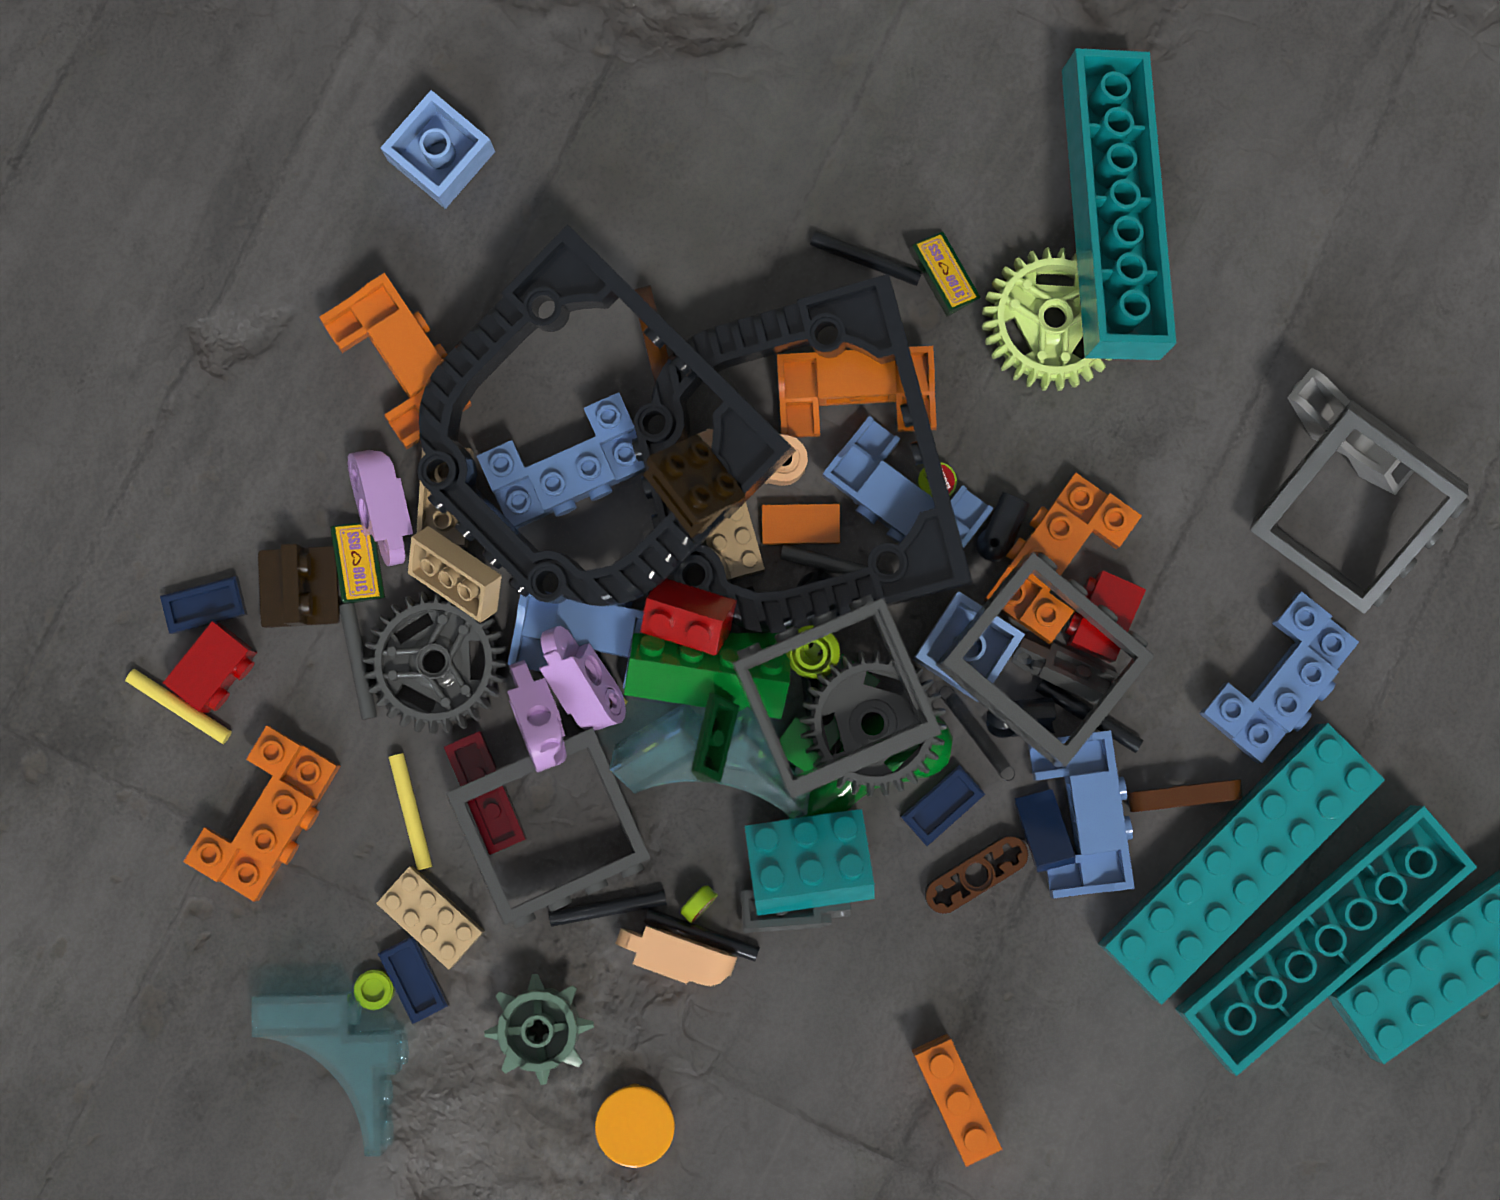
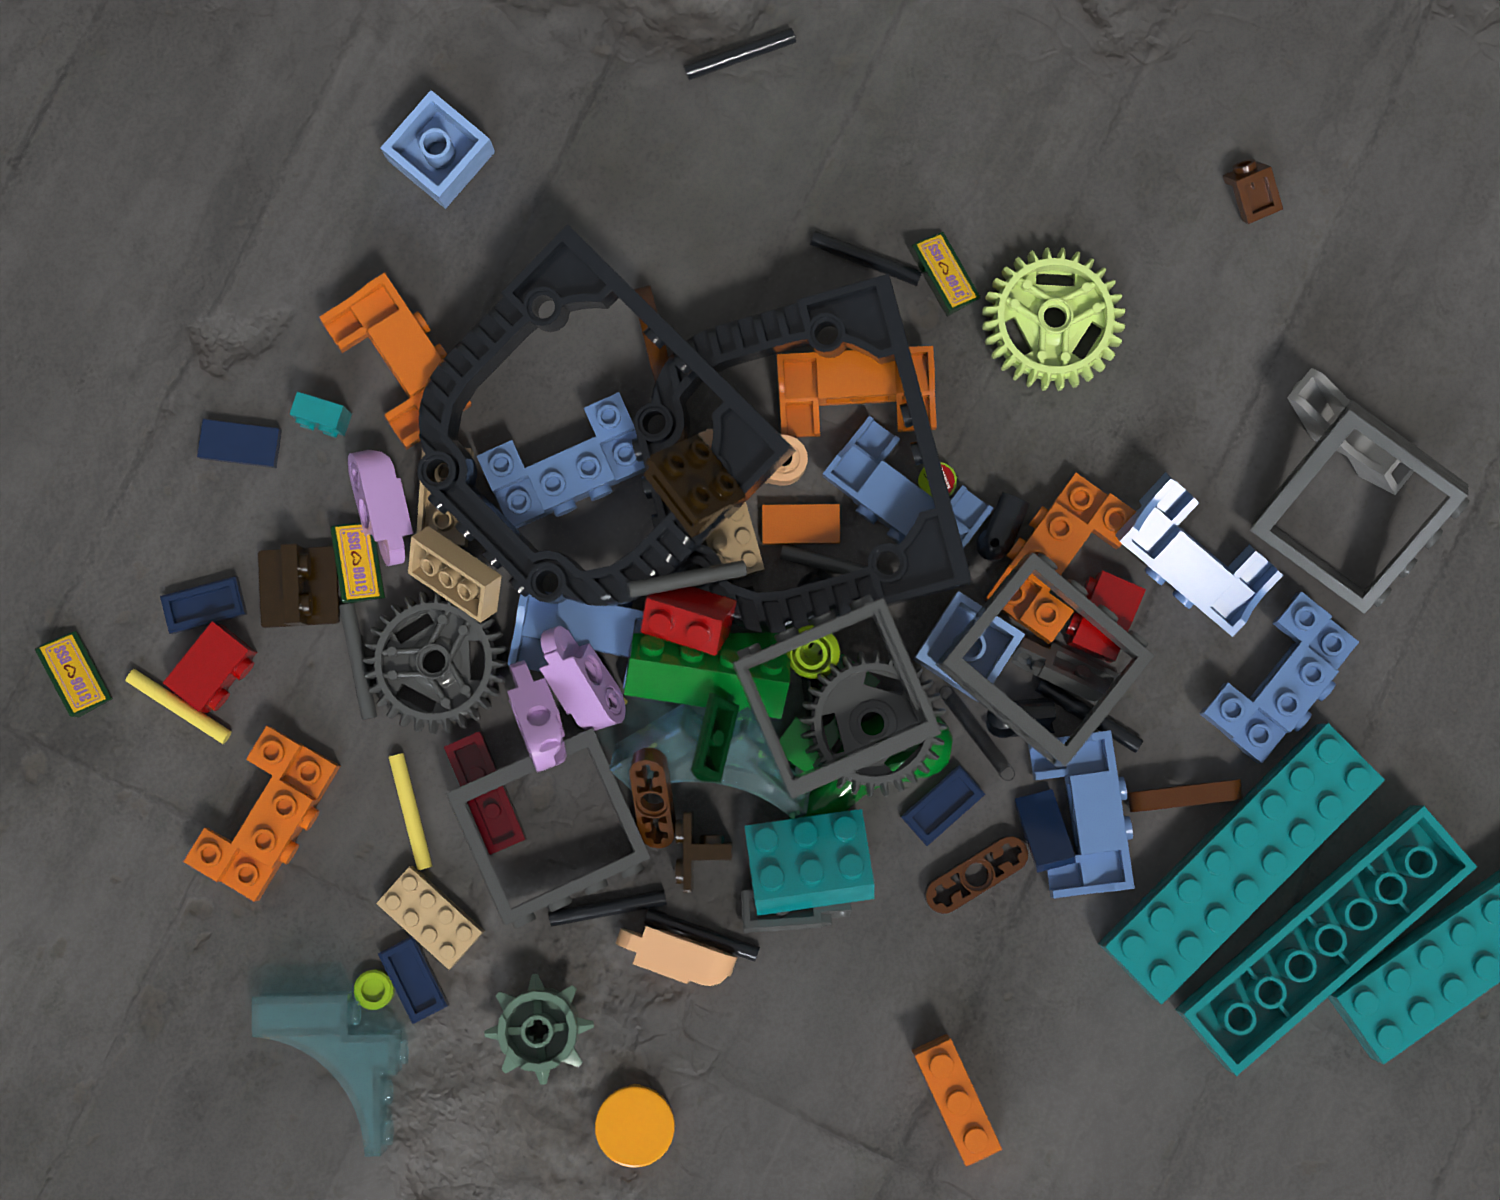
lime tile [681,885,718,923] -> none
teal brick [1061,48,1177,360] -> none
none -> slope [35,631,113,718]
none -> dark blue tile [197,419,282,468]
none -> teal piece [289,392,352,438]
none -> dark grey bar [626,560,747,598]
none -> reddish brown beam [629,747,676,848]
none -> dark brown bracket [675,811,733,893]
none -> black bar [684,28,796,80]
none -> bracket [1115,472,1283,637]
none -> reddish brown bracket [1223,159,1283,224]

